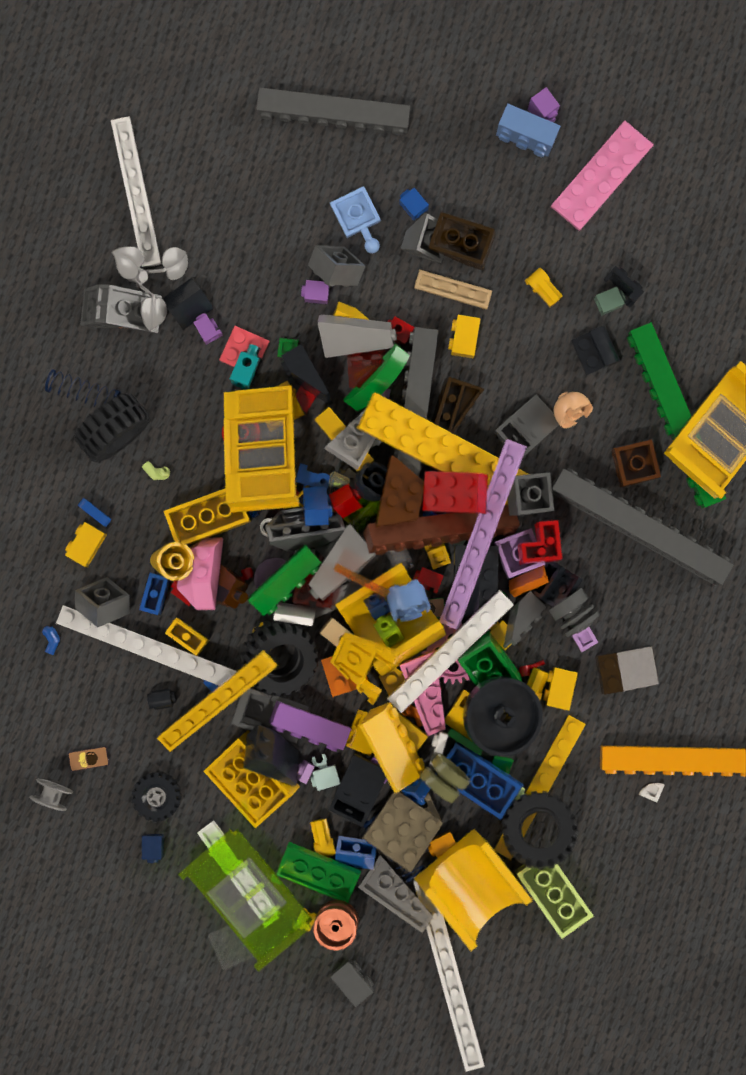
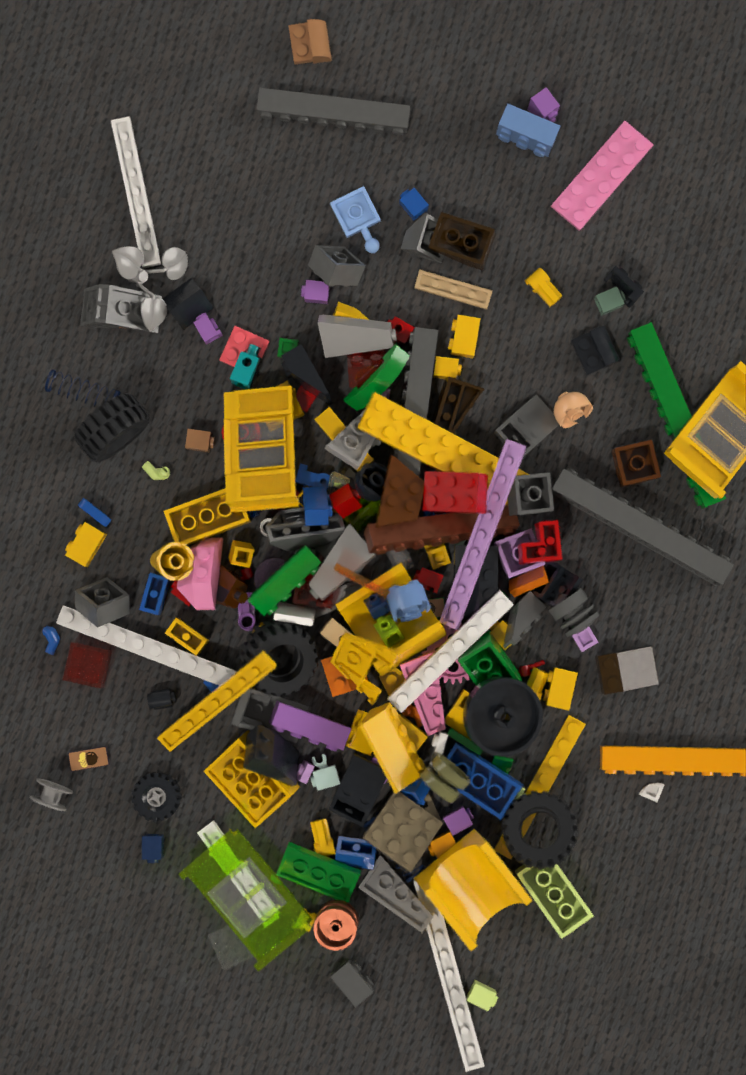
none -> clear red brick [63,642,112,688]
none -> medium nougat brick [185,429,215,453]
none -> yellow brick [228,540,254,568]
none -> medium lavender piece [238,592,257,631]
none -> medium nougat brick [289,19,332,65]
none -> yellow brick [433,356,462,379]
none -> medium lavender brick [443,806,474,835]
none -> yellowish green brick [466,980,498,1011]

